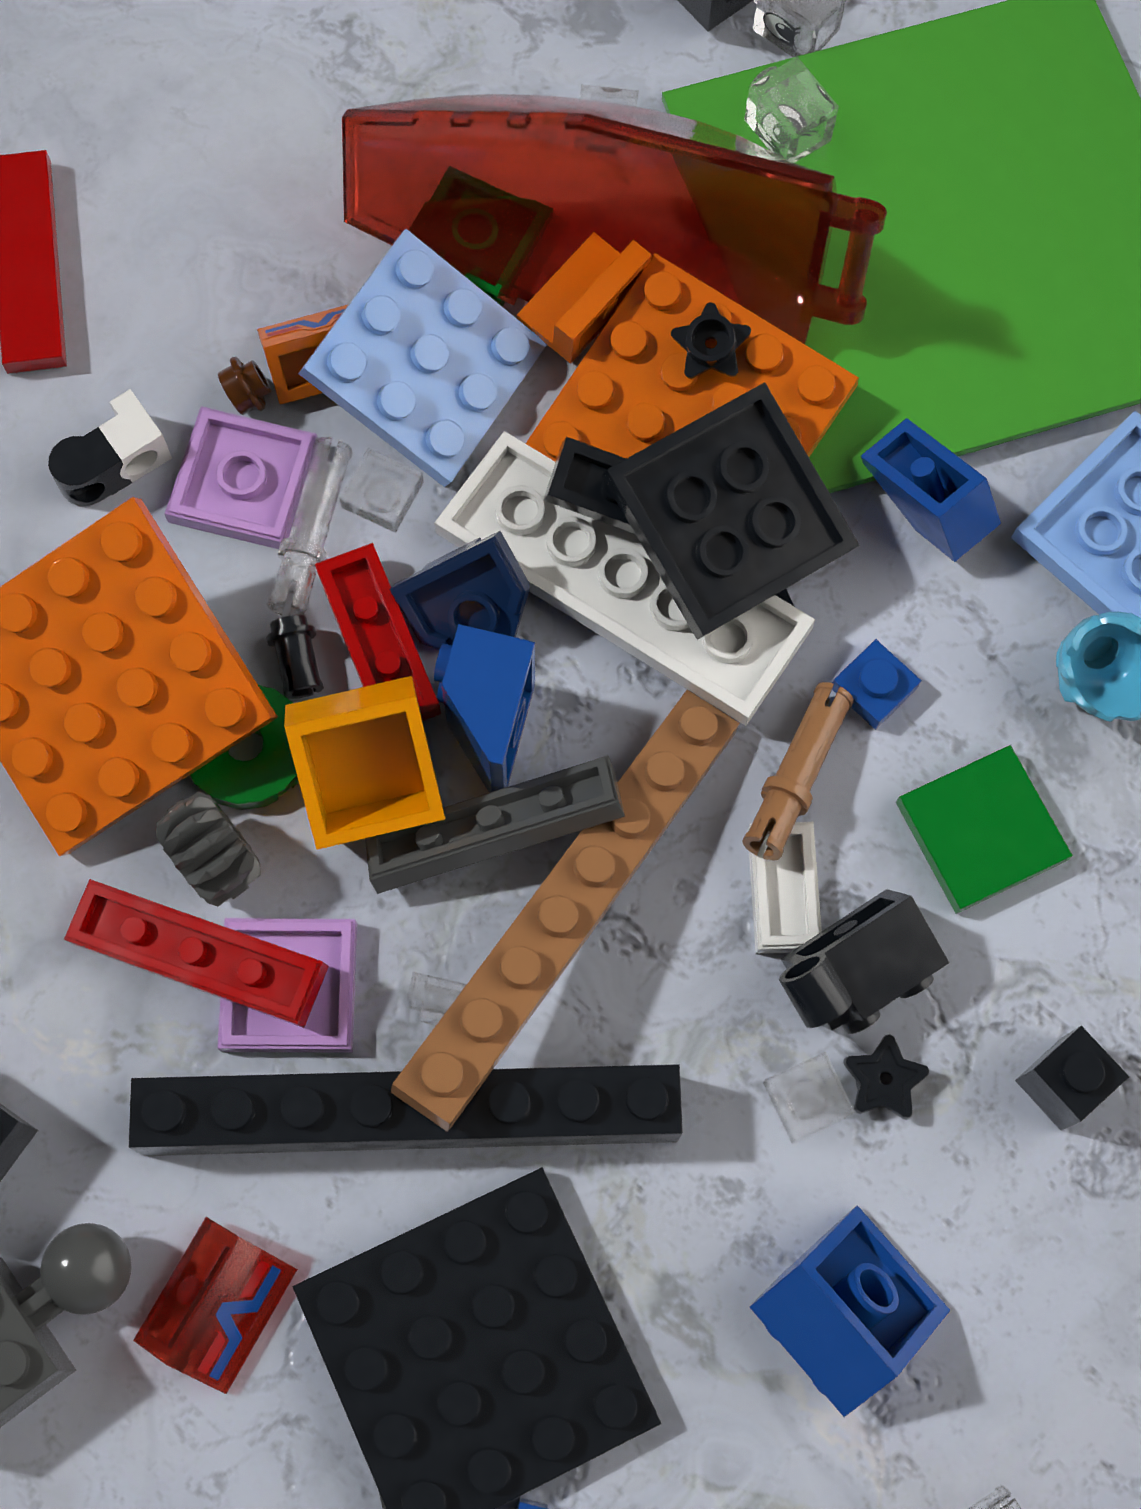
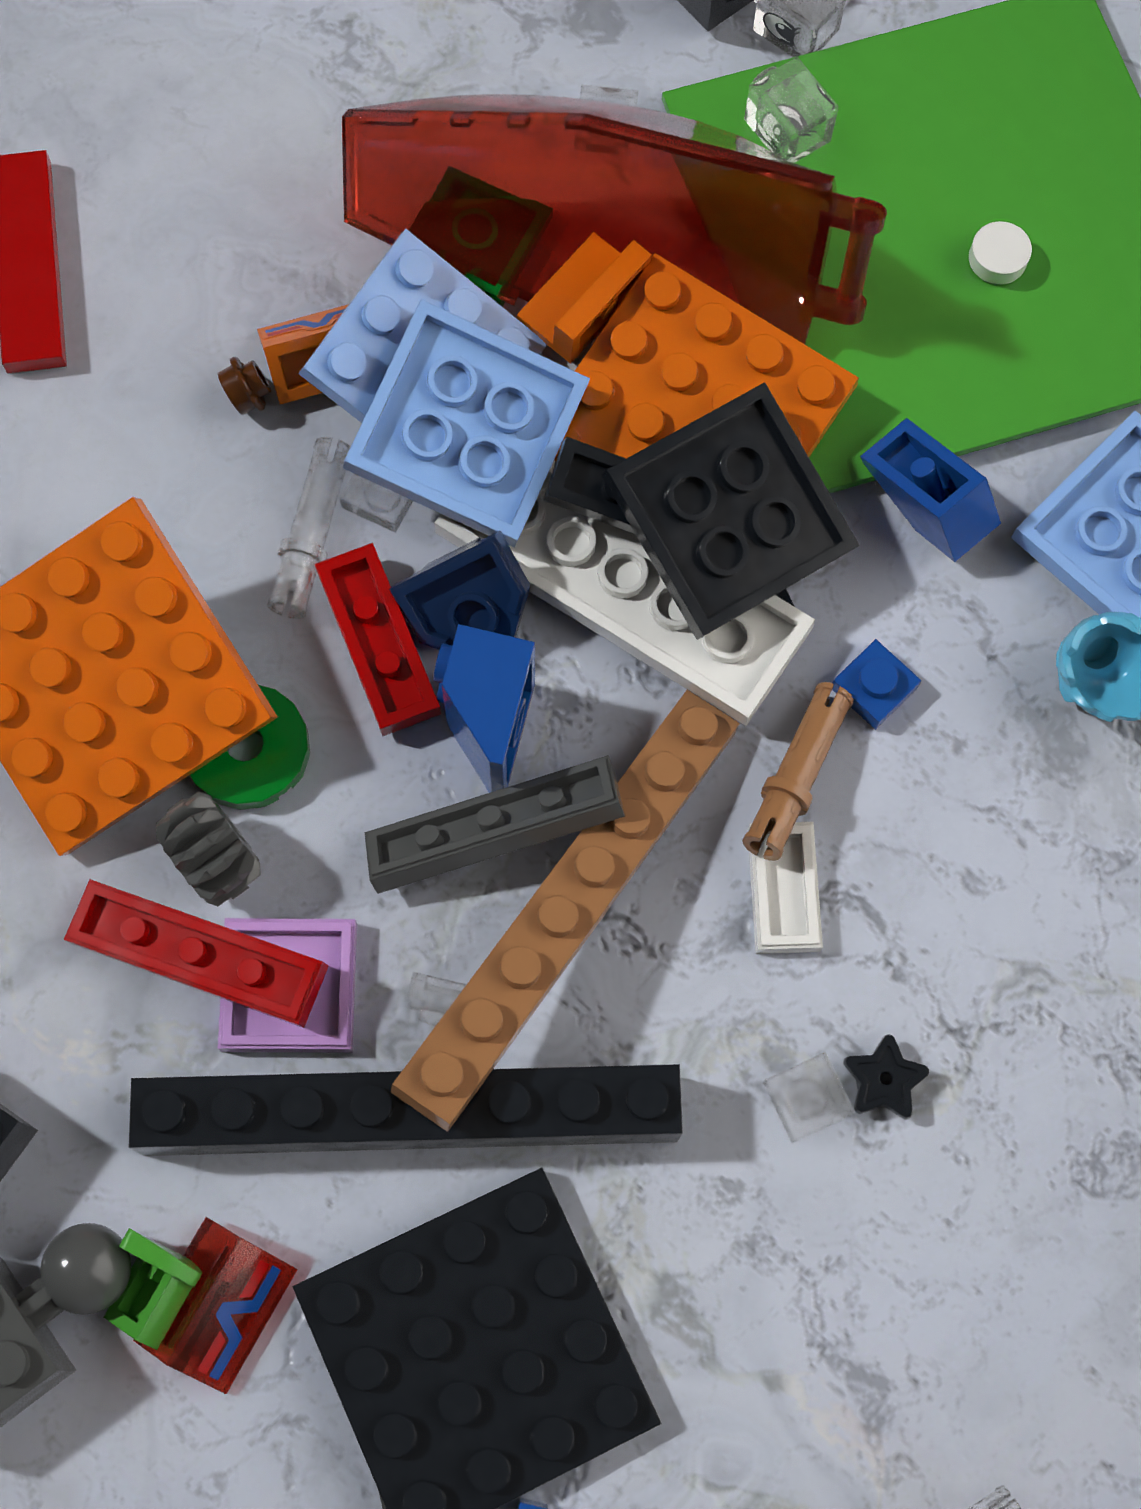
leg [48,389,172,506] -> none
lavender tile [165,406,319,551] -> none
black pin [266,615,324,699] -> none
light orange piece [284,676,445,850] -> none
black plate [671,302,751,379] -> none
blue slope [750,1205,950,1417] -> none
black hinge [779,889,949,1034] -> none
green tile [895,745,1073,914] -> none
black brick [1015,1025,1129,1130] -> none
none -> bright green tile [103,1228,202,1350]
none -> light blue plate [343,299,590,547]
none -> white tile [969,221,1032,284]

